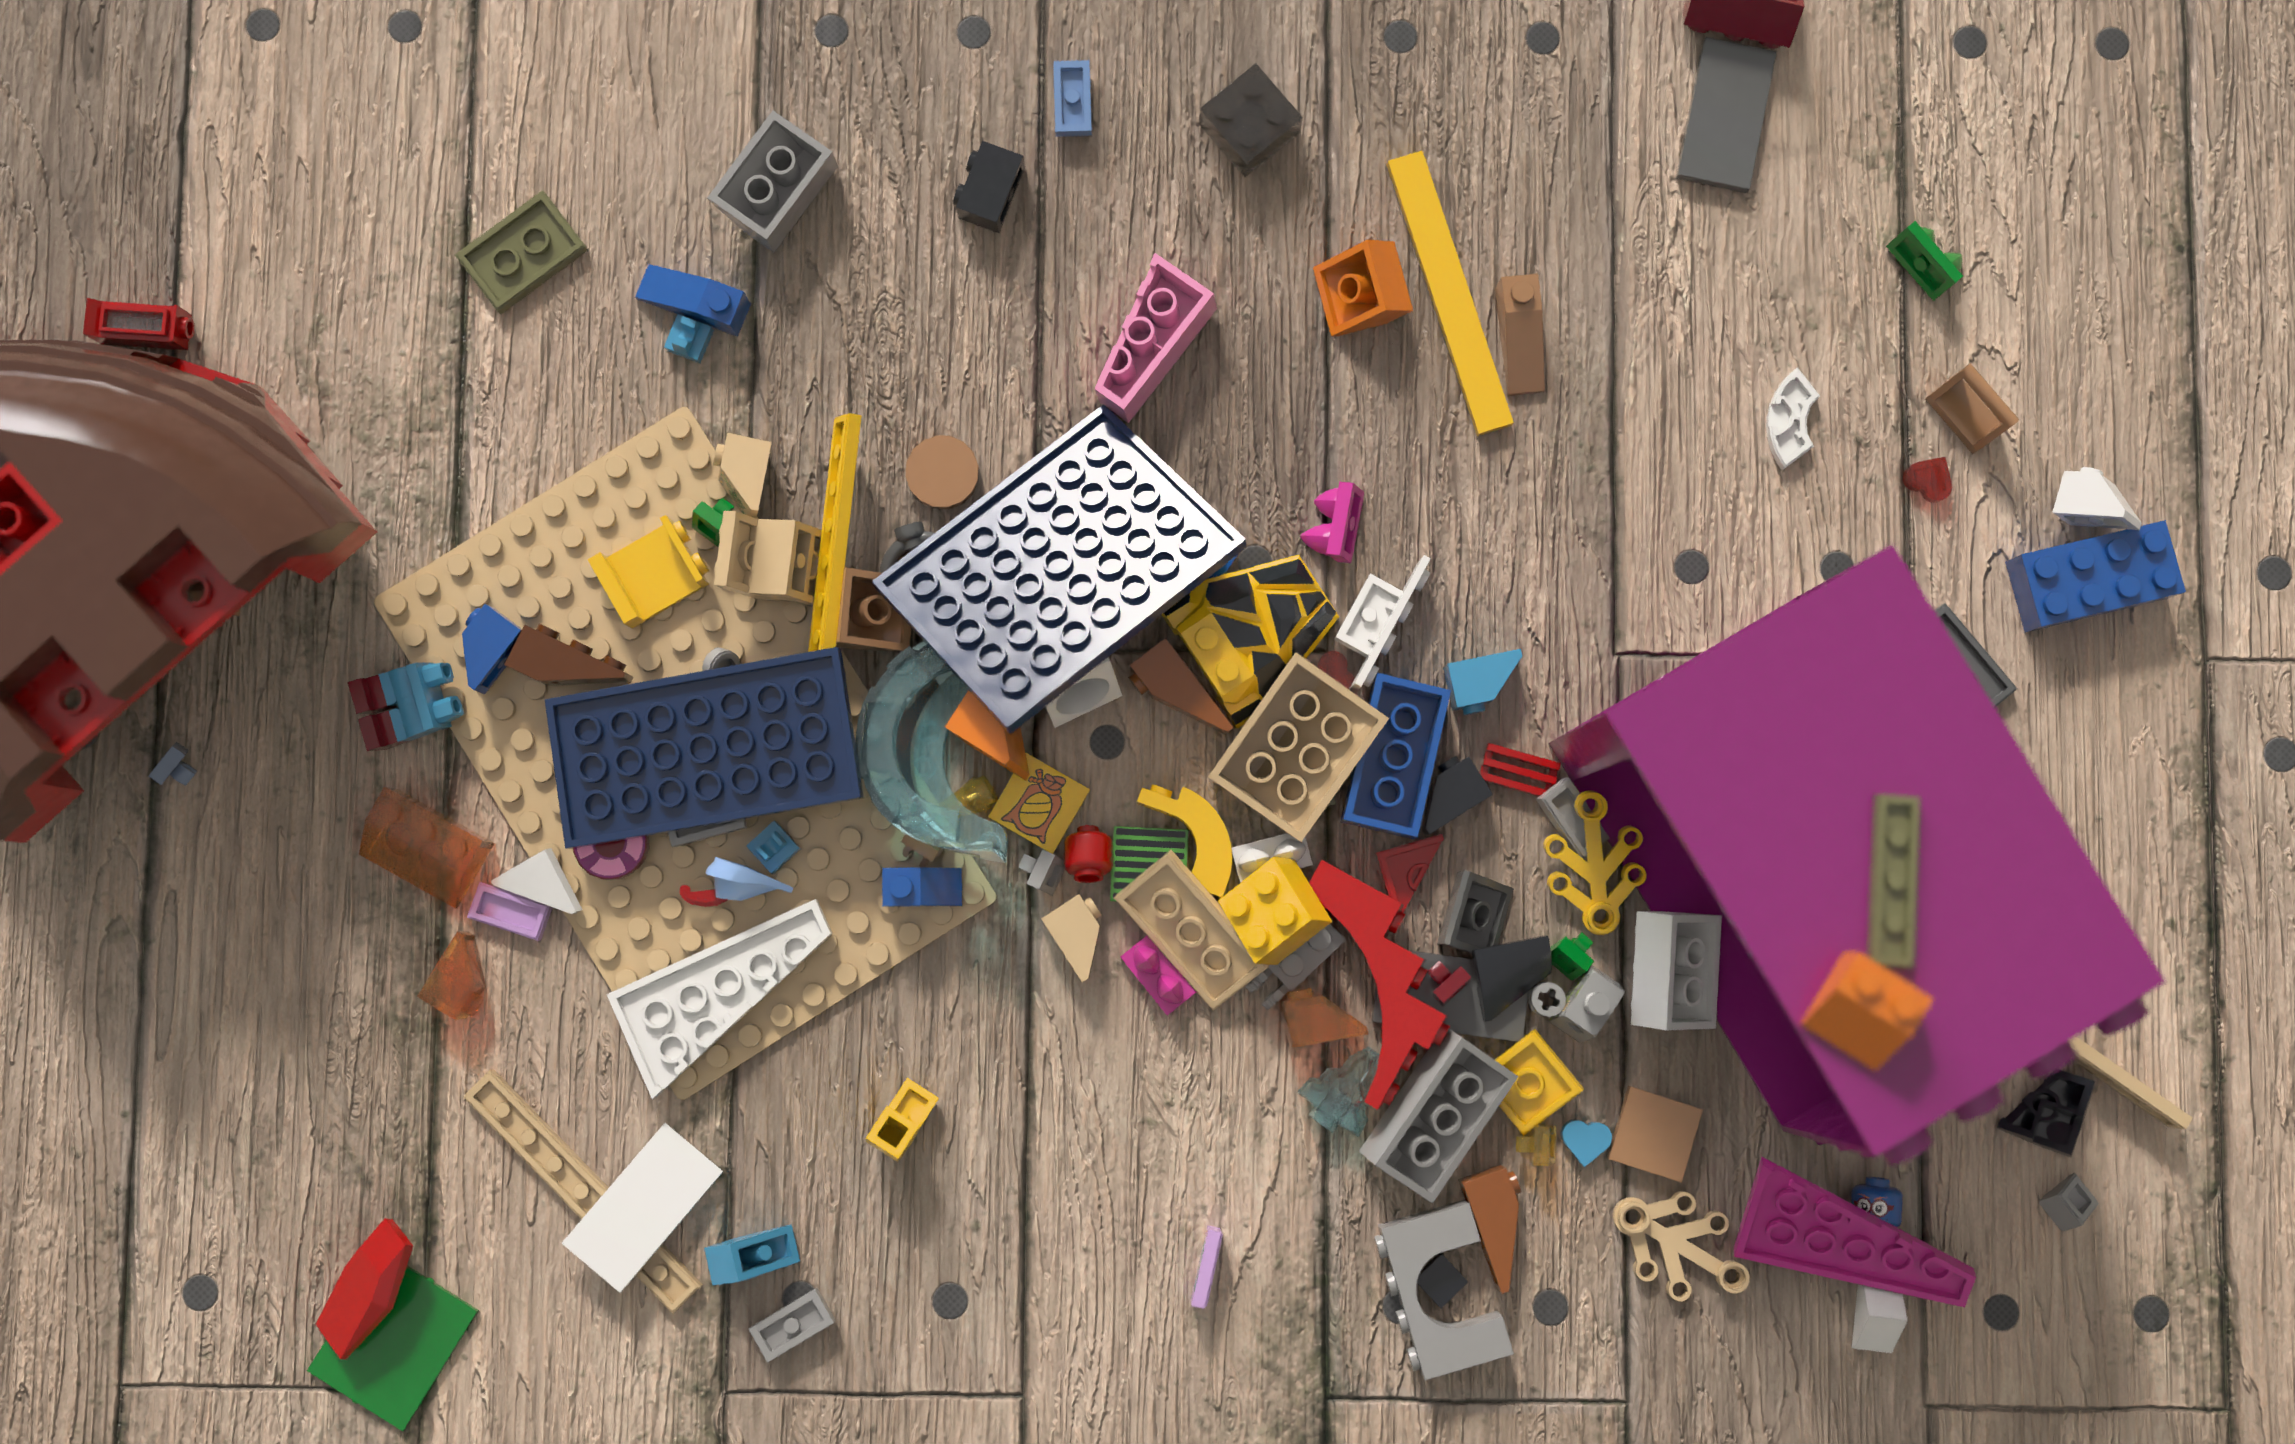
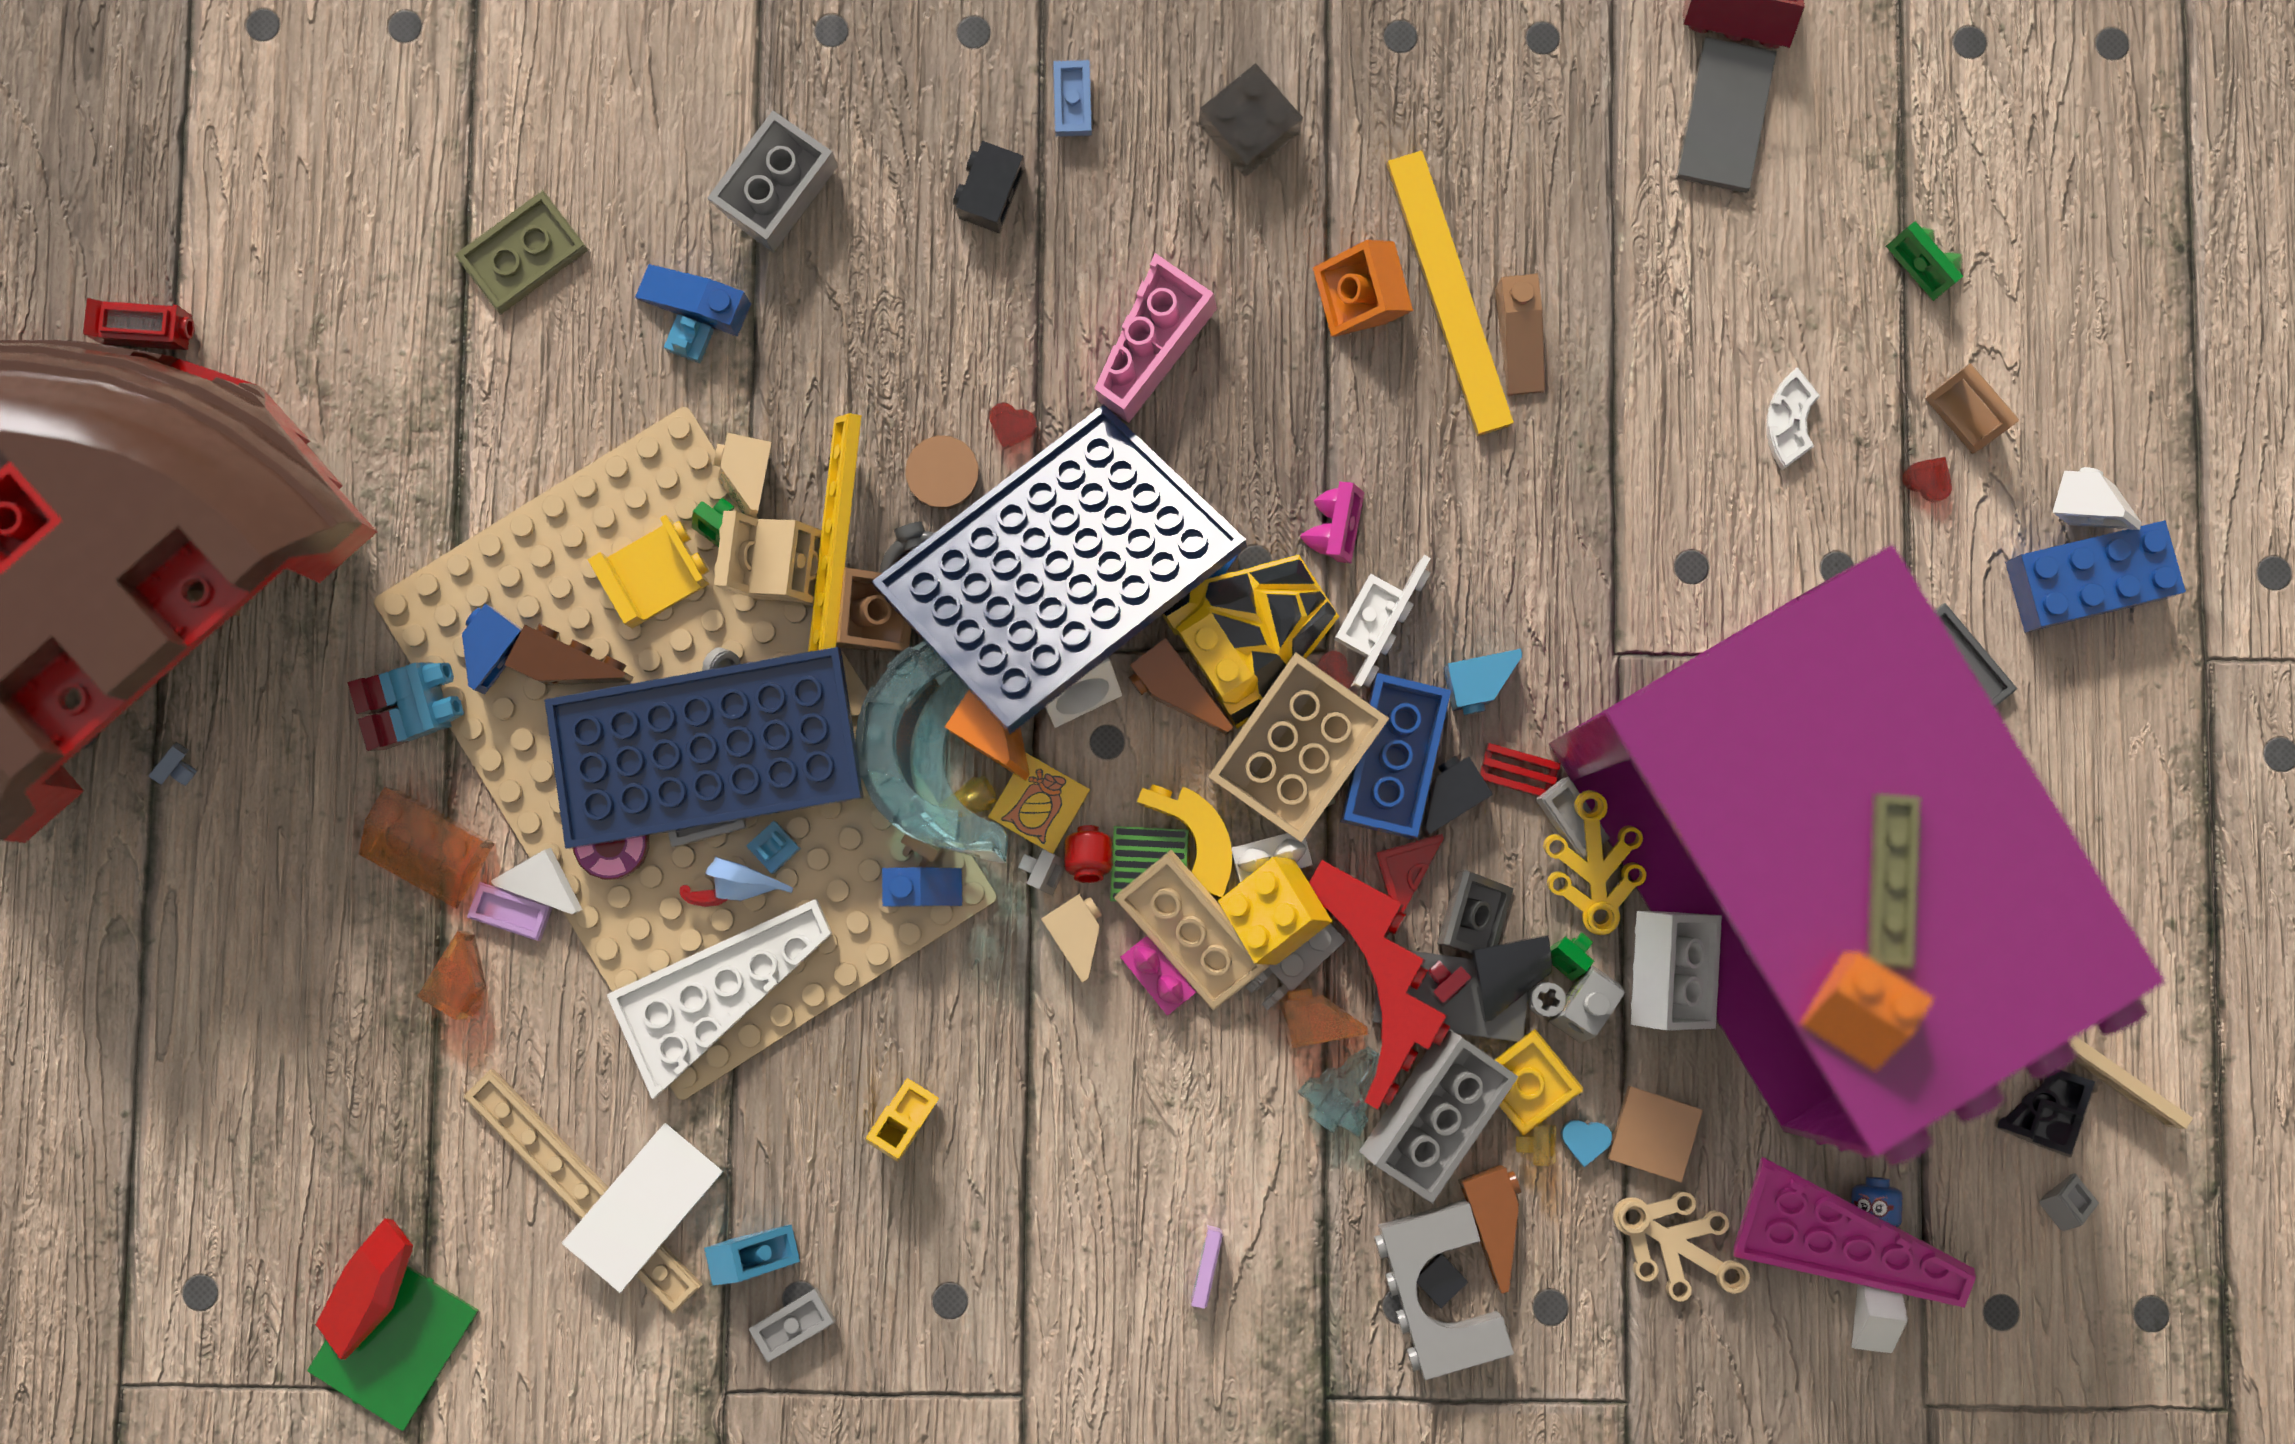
none -> clear red tile [989,402,1037,450]

